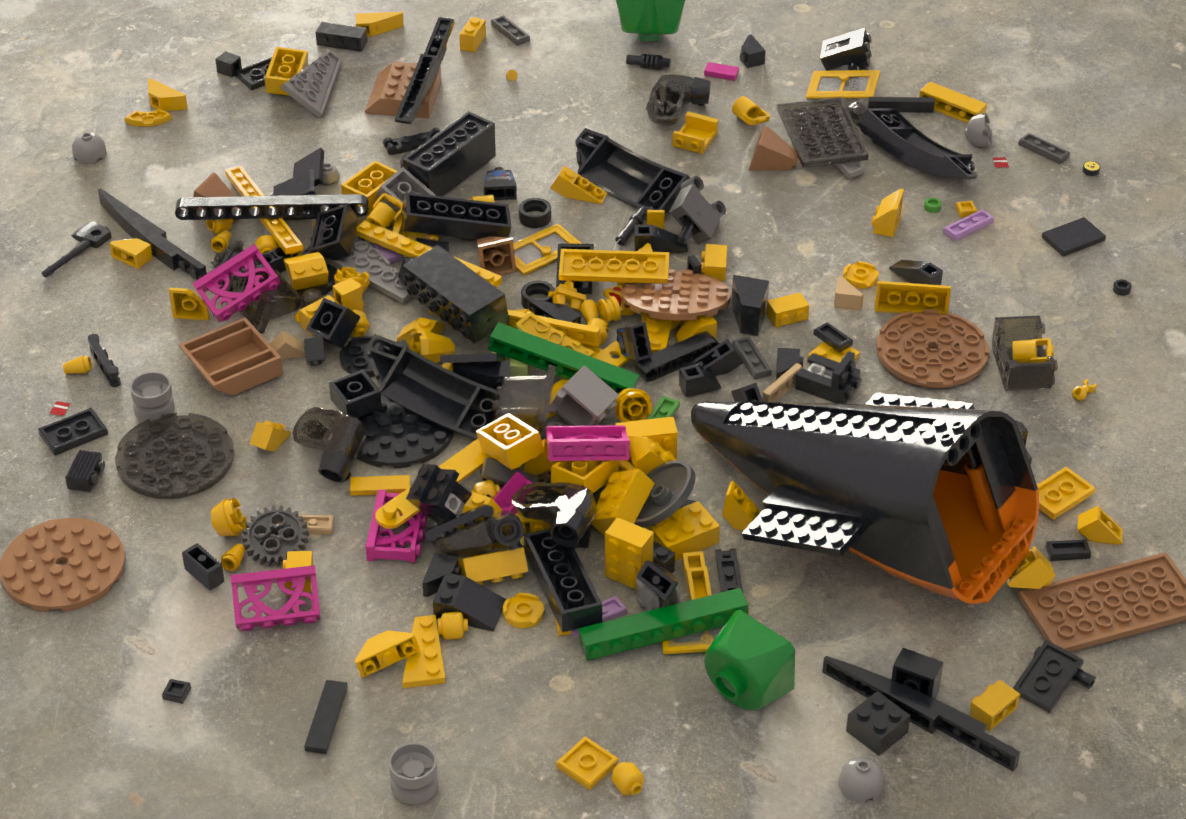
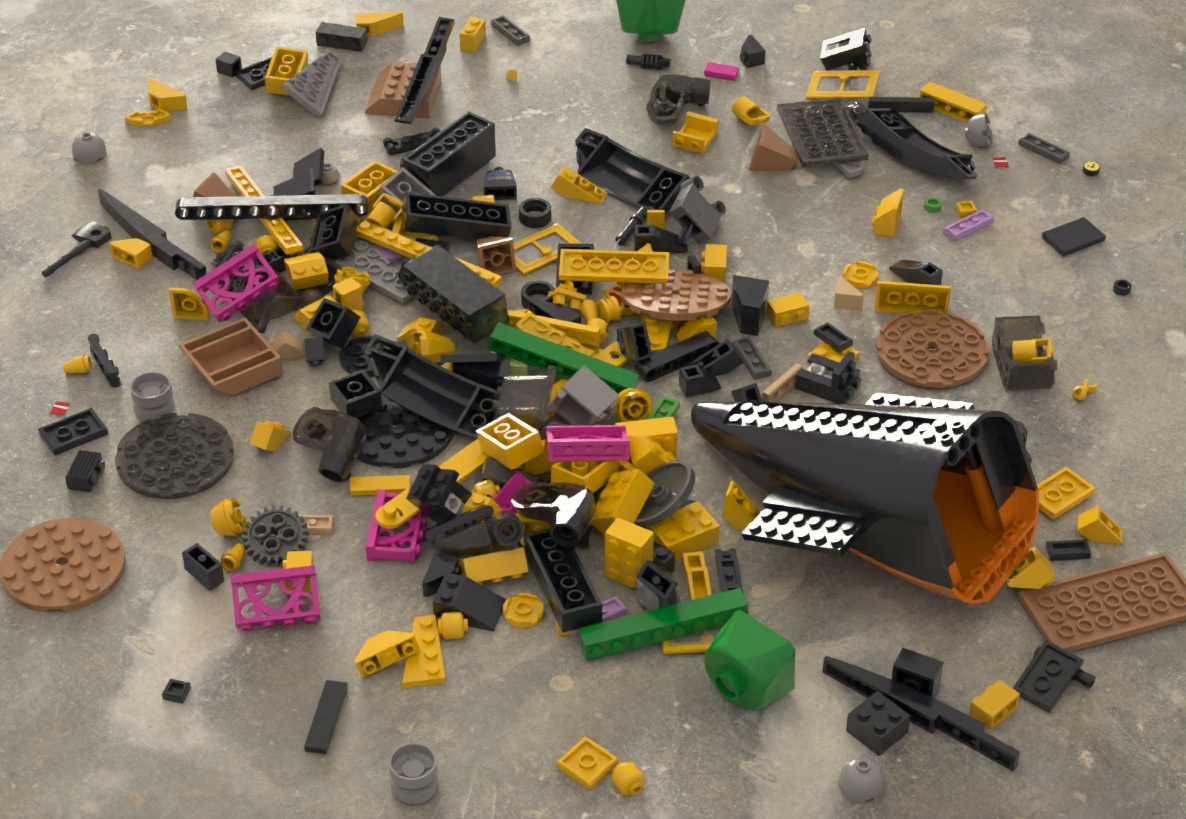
black slope [776,348,804,380] -> none

